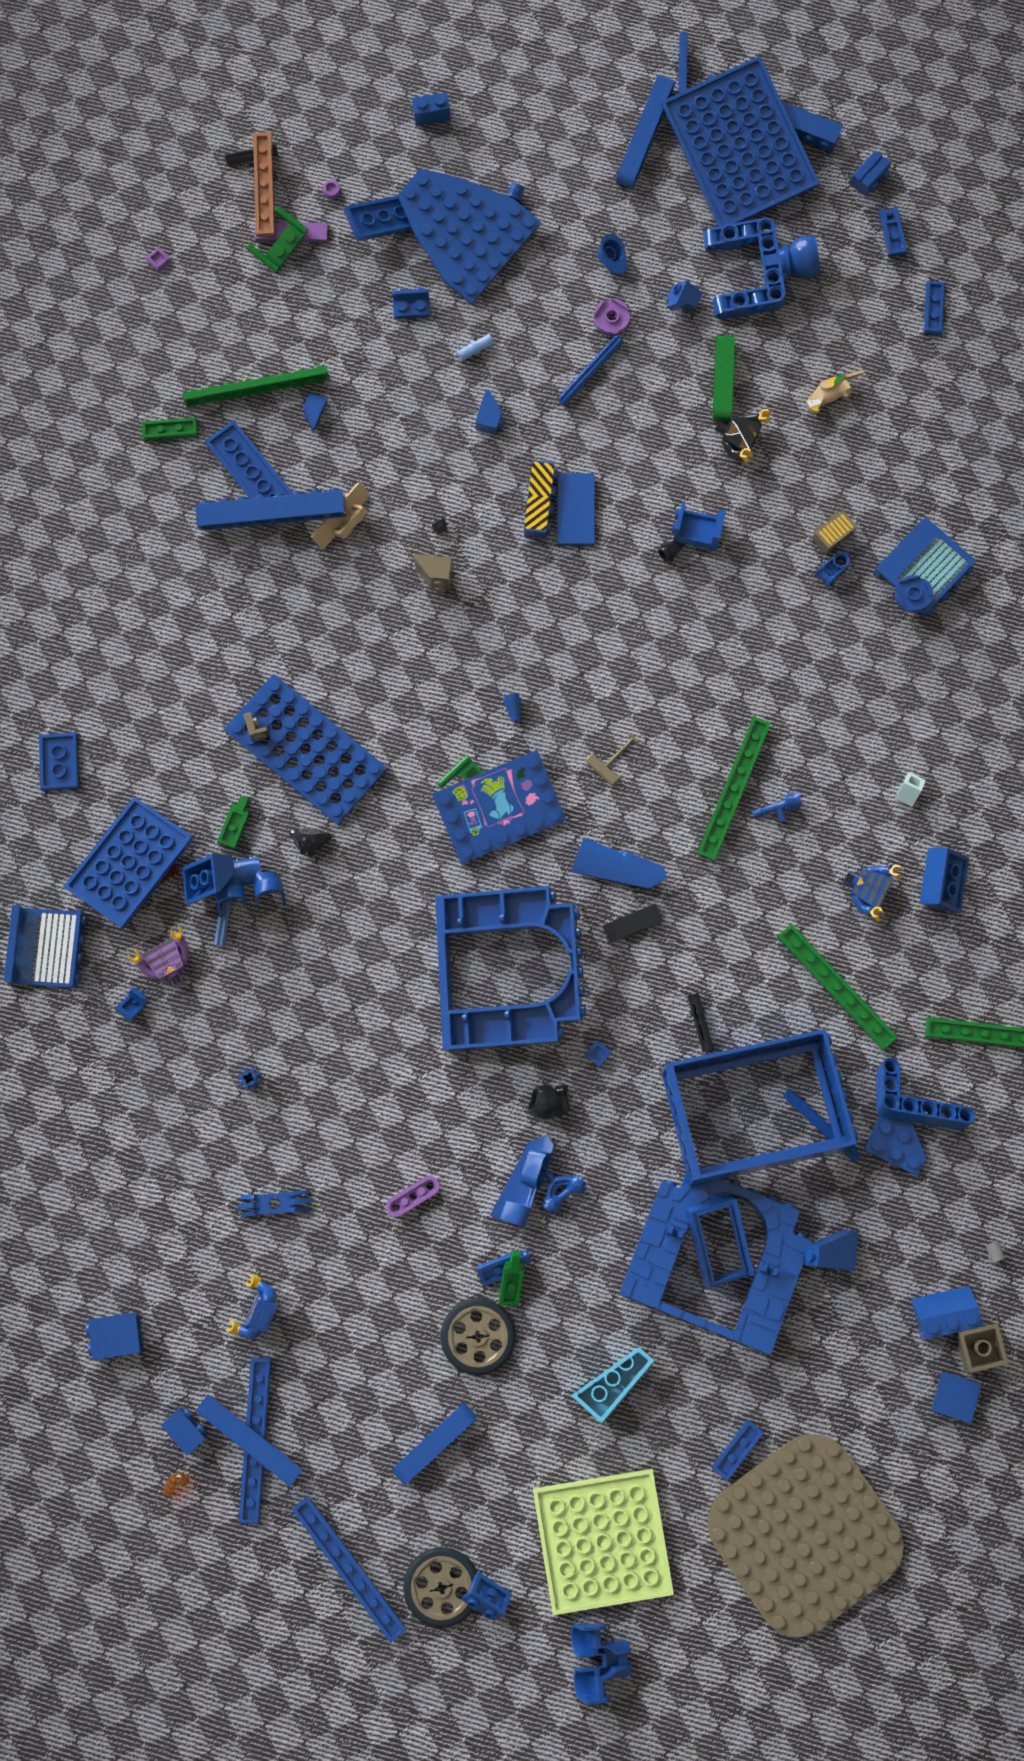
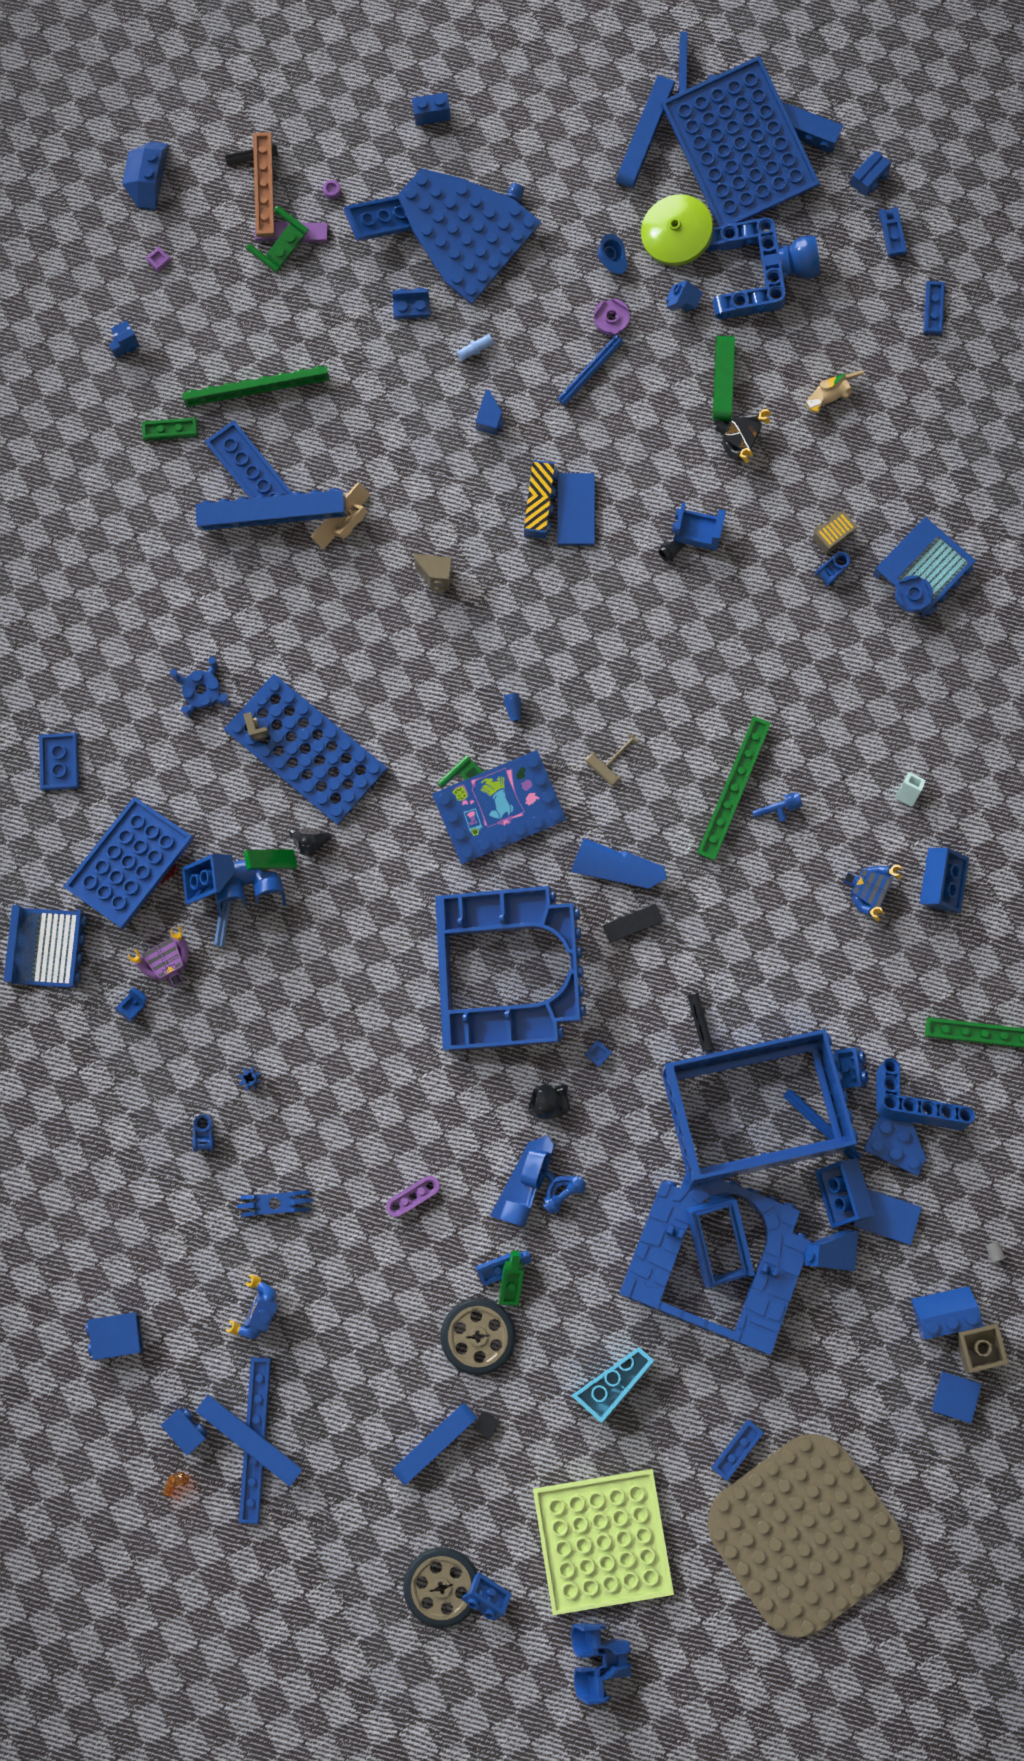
green hinge [217,796,250,850] -> none
blue plate [291,1496,407,1643] -> none
blue slope [303,393,327,431] -> none
black plate [431,518,449,534] -> none
green tile [777,924,898,1051] -> none
none -> blue brick [109,320,140,358]
none -> blue wedge [122,141,169,210]
none -> blue plate [170,657,230,718]
none -> blue piece [193,1114,215,1152]
none -> green tile [243,849,297,870]
none -> black tile [472,1411,500,1439]
none -> lime dish [641,195,714,266]
none -> blue slope [815,1158,875,1228]
none -> blue bracket [834,1047,868,1089]
none -> blue tile [853,1189,922,1245]

